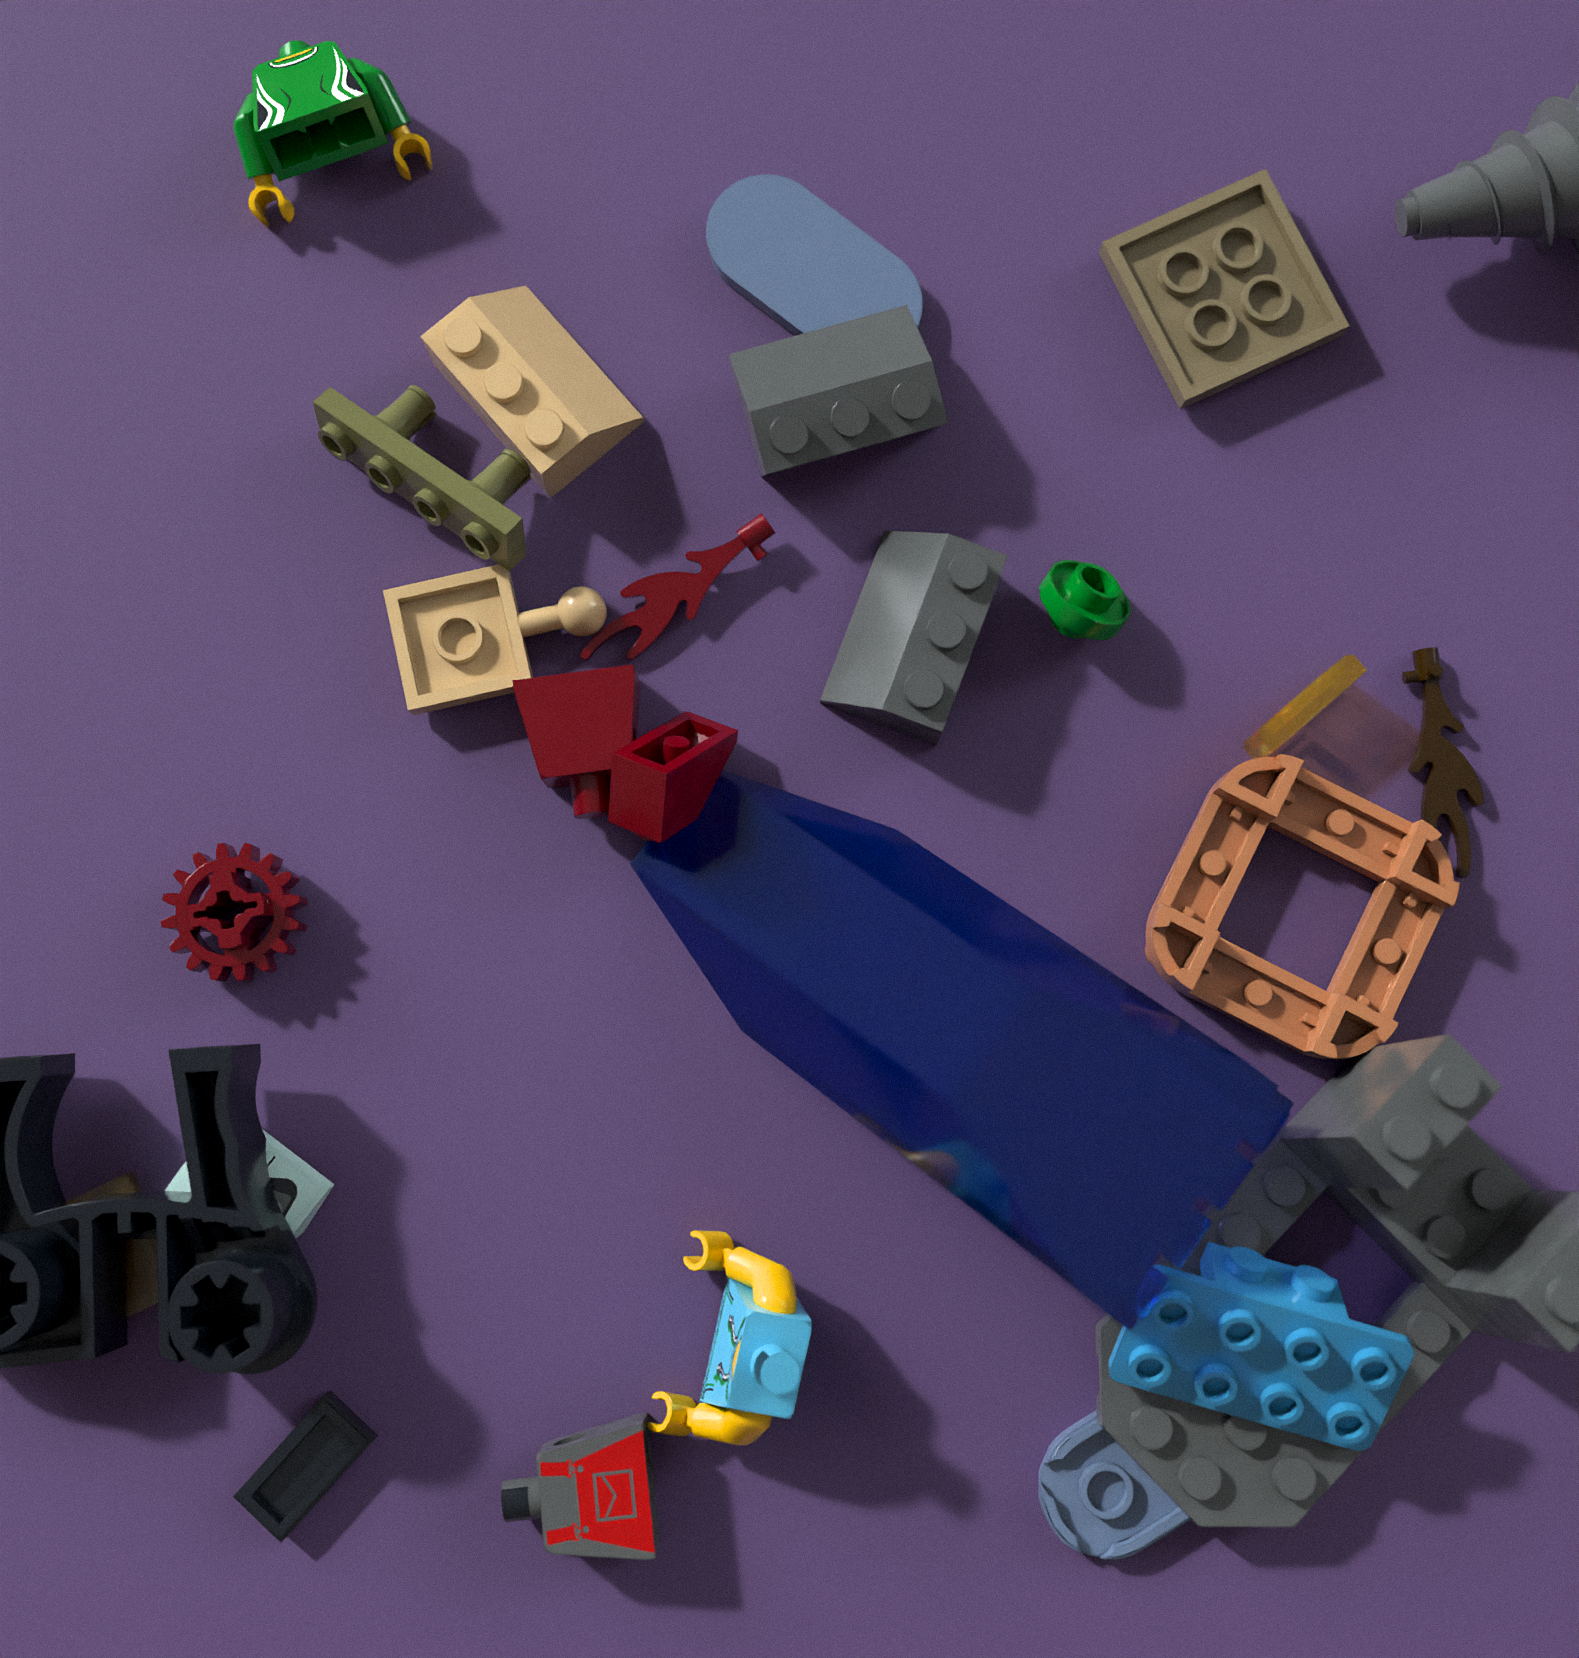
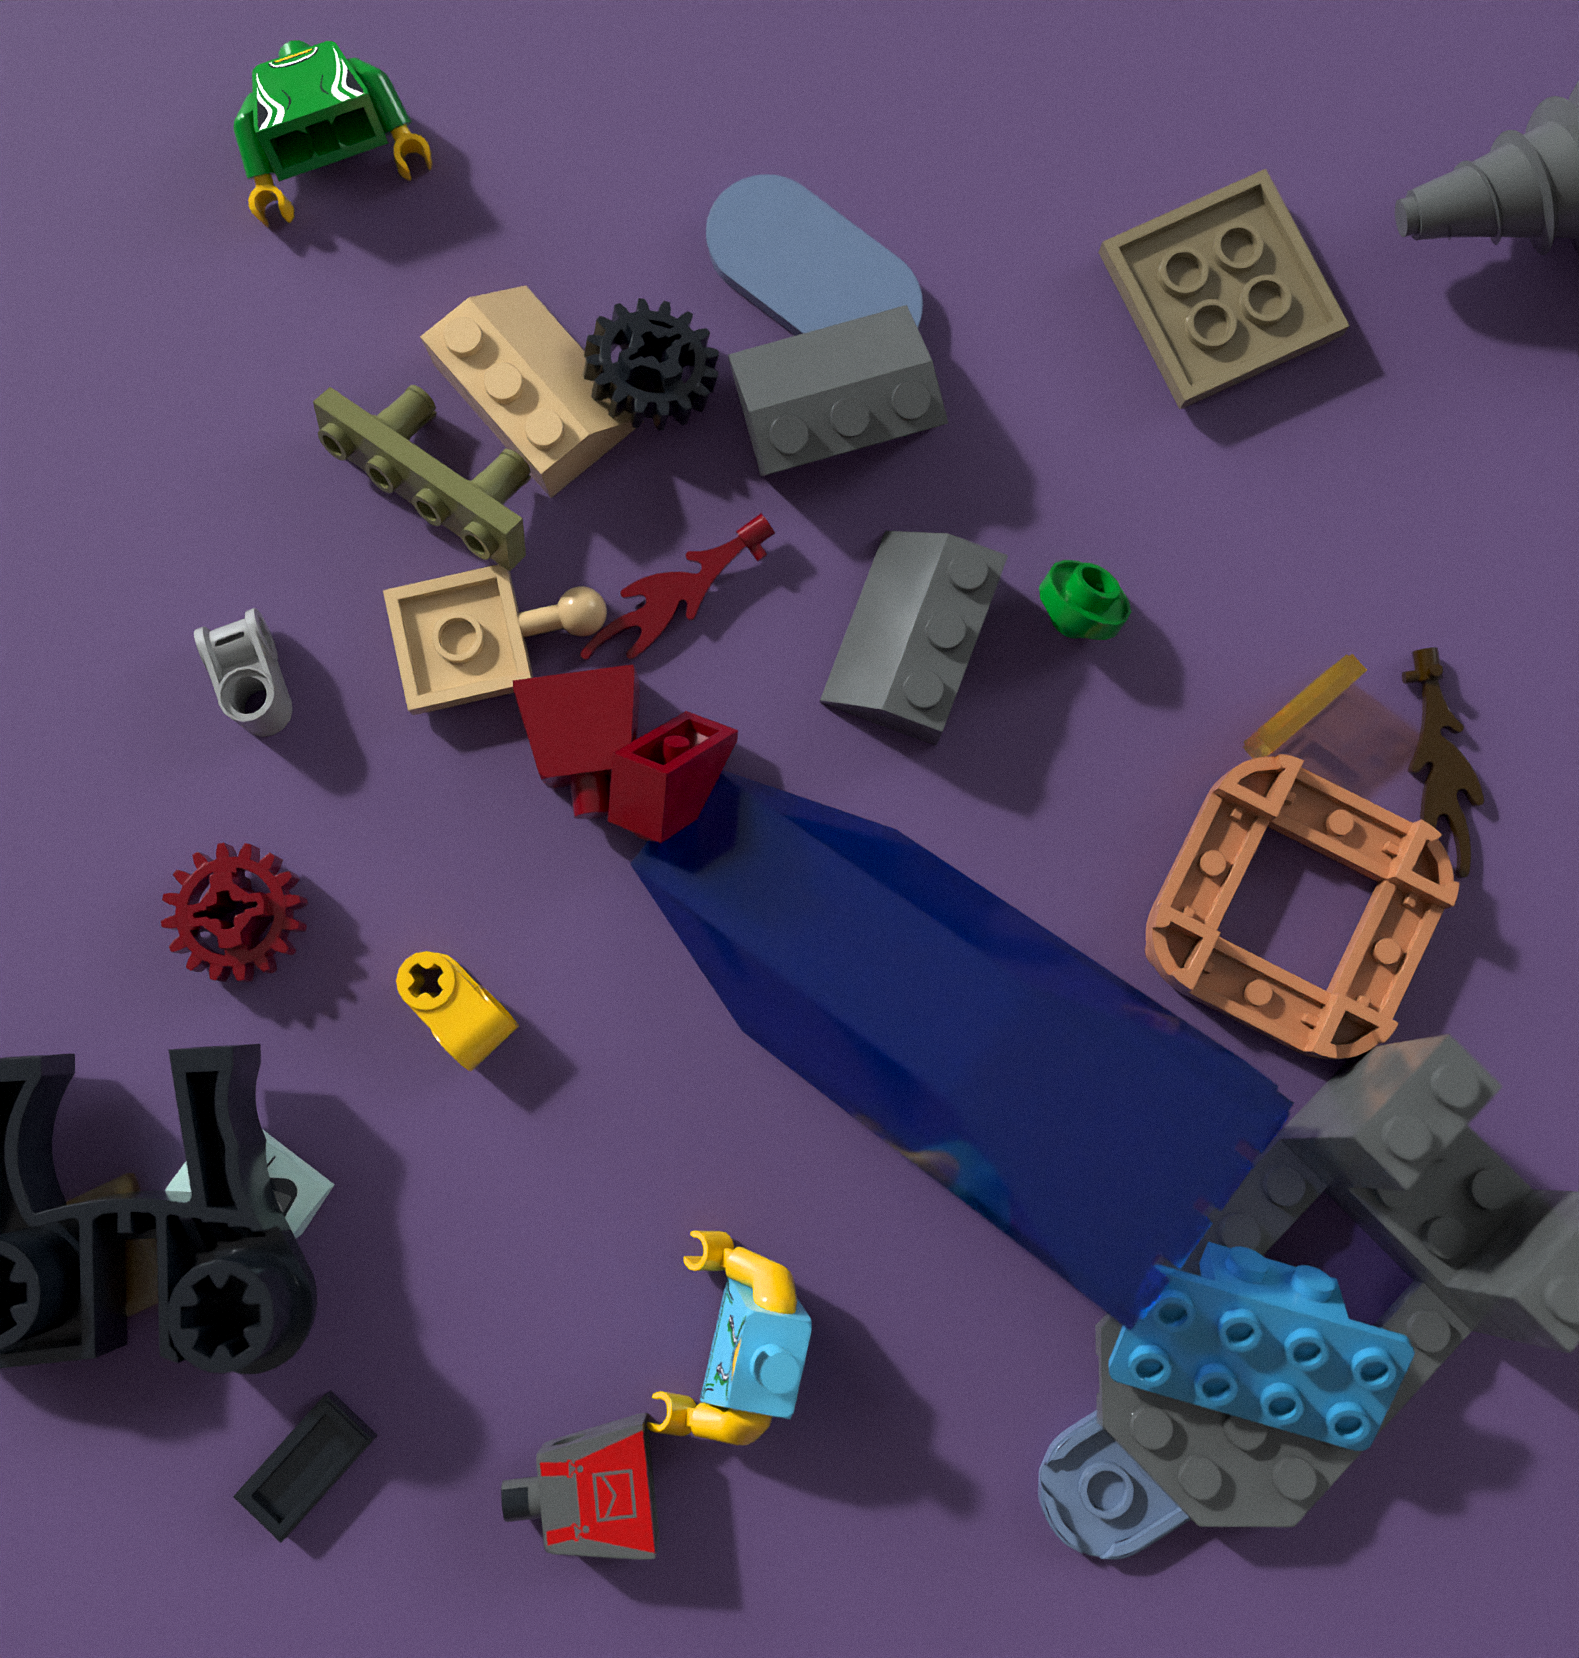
none -> light grey piece [194,608,293,737]
none -> yellow piece [396,951,519,1071]
none -> black gear [583,298,719,431]

